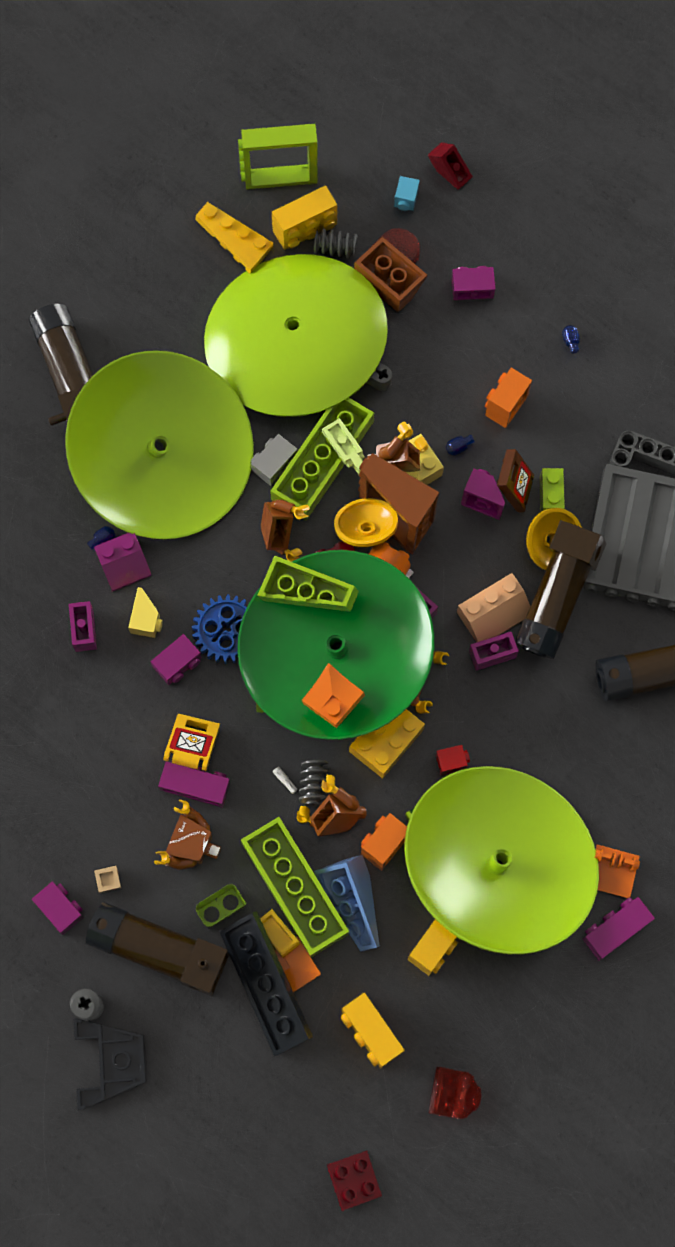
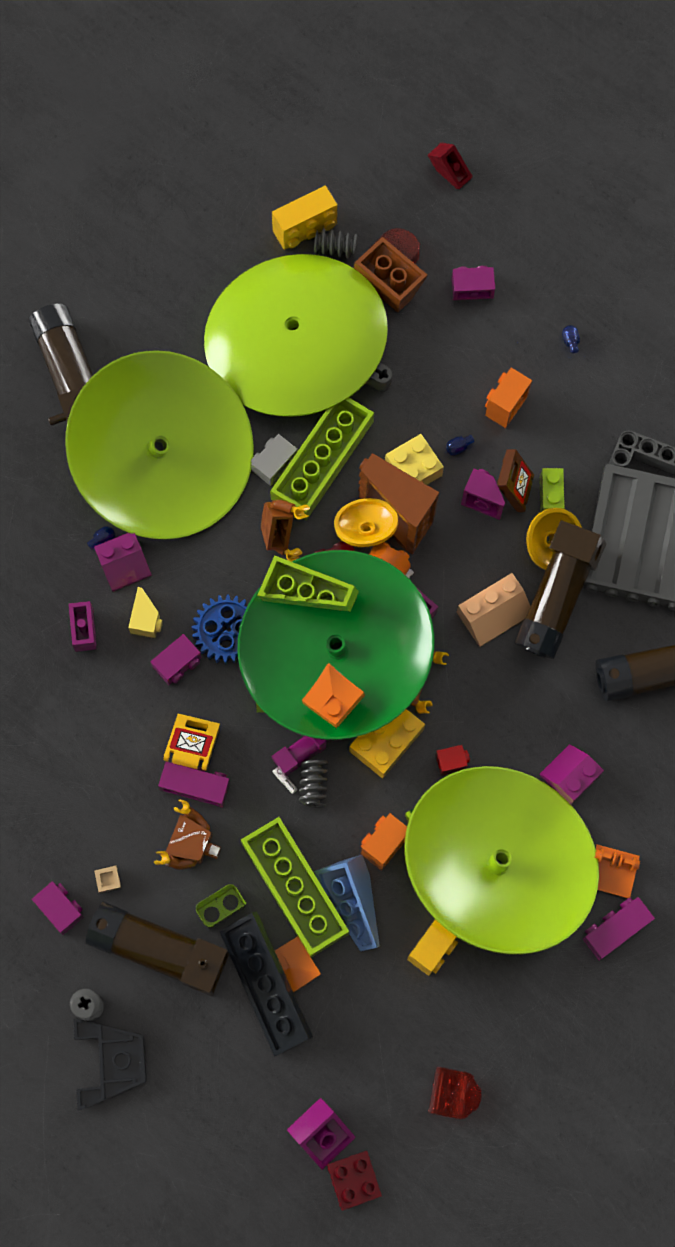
yellow wing [196,202,274,273] -> none
lime window [238,124,318,189] -> none
yellow tile [260,909,300,958] -> none
dark orange torso [296,775,367,836] -> none
yellowish green hinge [322,418,365,475] -> none
yellow brick [340,992,405,1069] -> none
dark orange torso [367,422,428,472] -> none
medium azure brick [394,176,420,211] -> none
magenta brick [469,632,519,671] -> none
none -> magenta piece [272,736,326,776]
none -> magenta slope [287,1098,356,1169]
none -> magenta slope [539,744,604,804]

